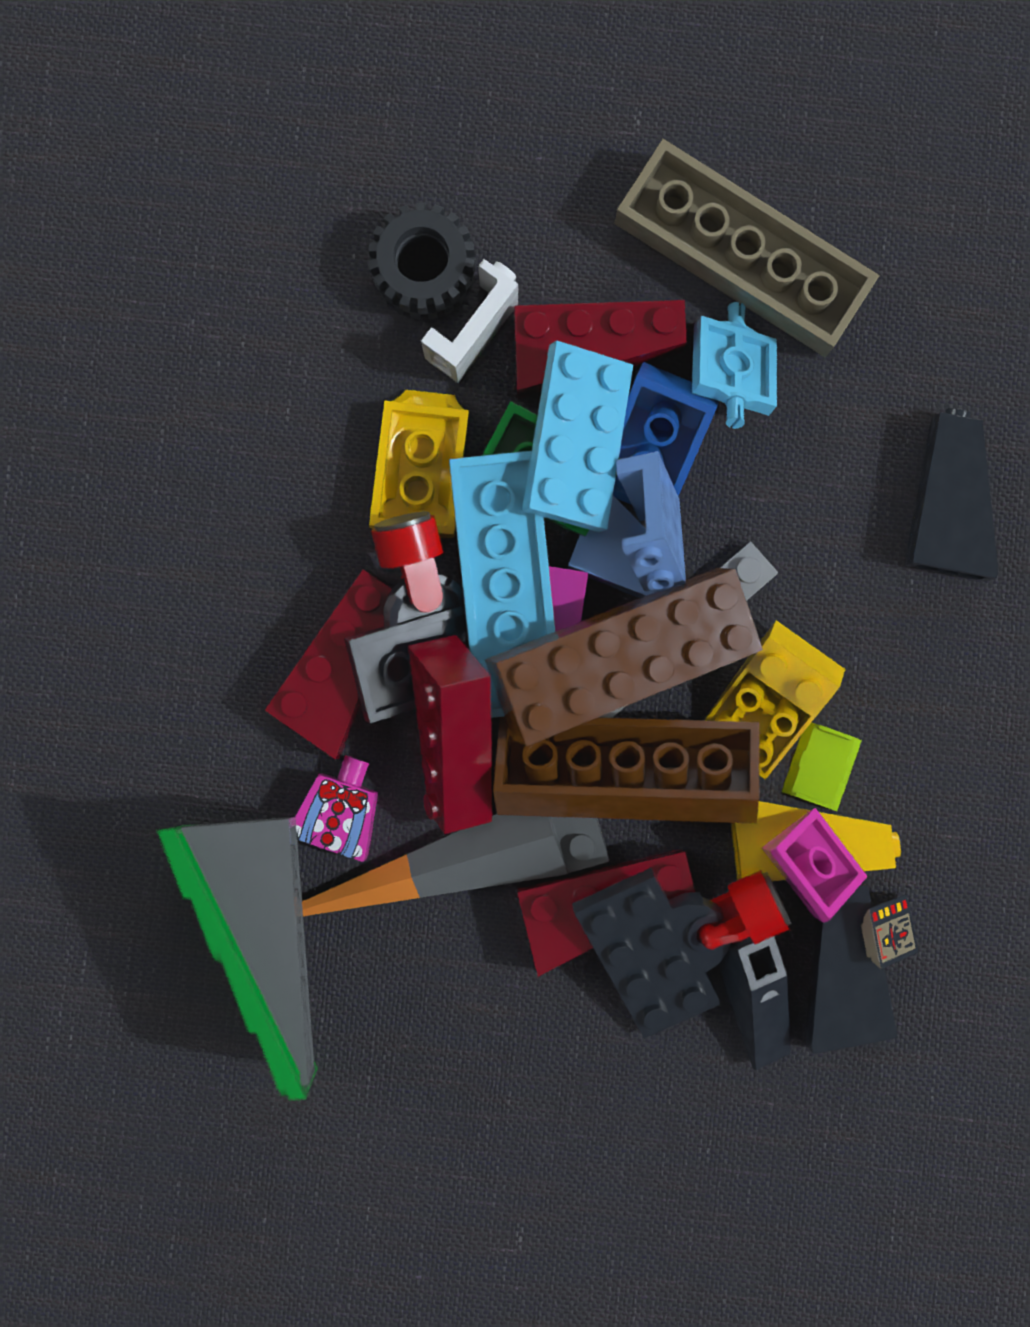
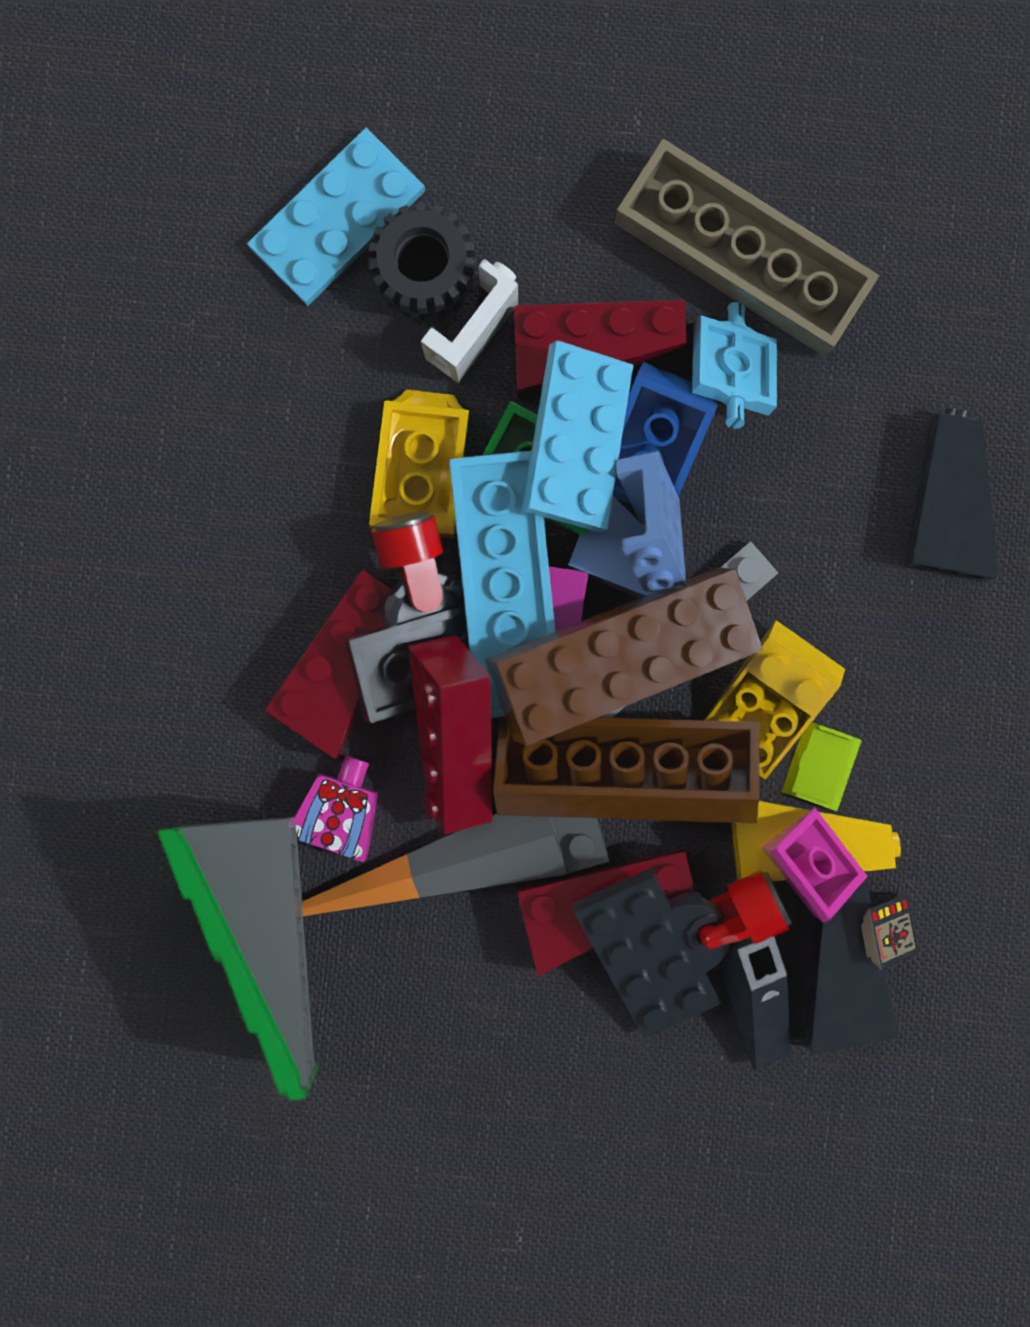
none -> medium azure plate [247,128,425,306]

